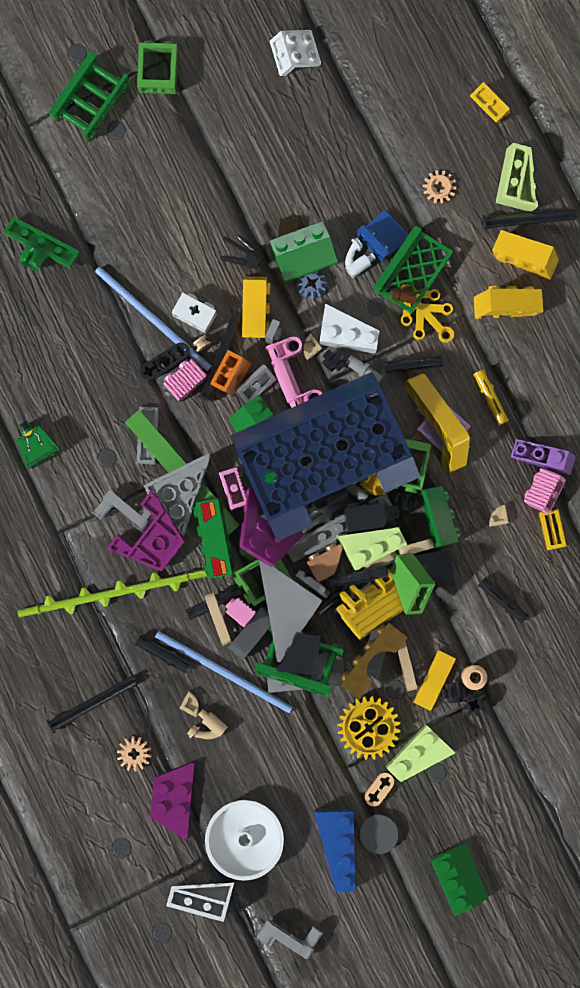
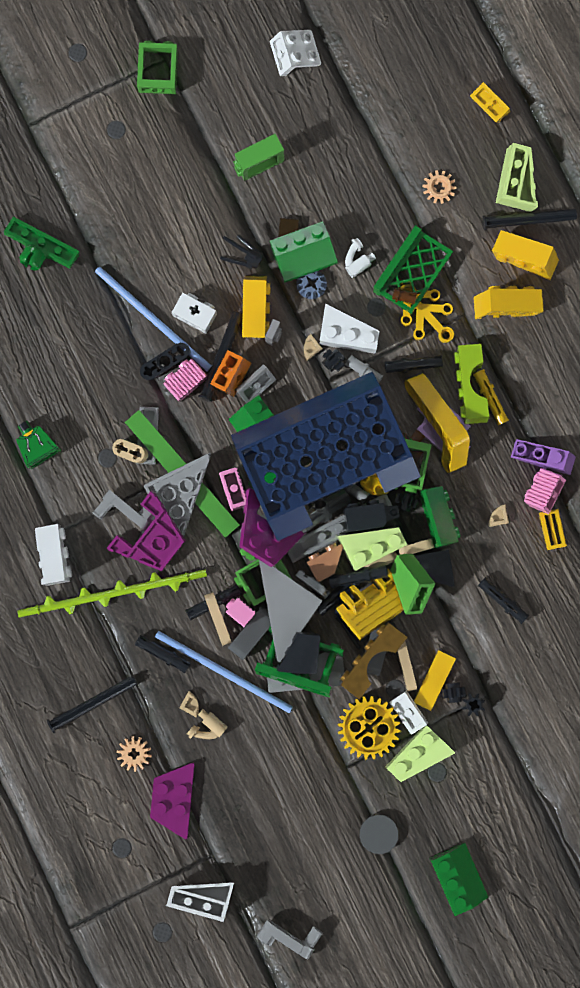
green fence [48,51,130,142] -> none
tan bush [192,335,211,353] -> none
green brick [193,497,235,579] -> none
white dish [205,800,284,880] -> none
bright pink piece [265,337,322,408] -> none
blue wedge [314,809,356,892] -> none
blue bracket [357,210,408,263] -> none
light nougat beam [365,772,394,806] -> none
light nougat head [461,665,487,690] -> none
none -> white wedge [35,524,72,586]
none -> tan beam [112,439,148,464]
none -> bright green window [233,133,284,181]
none -> white plate [389,691,428,735]
none -> lime arch [454,344,489,424]

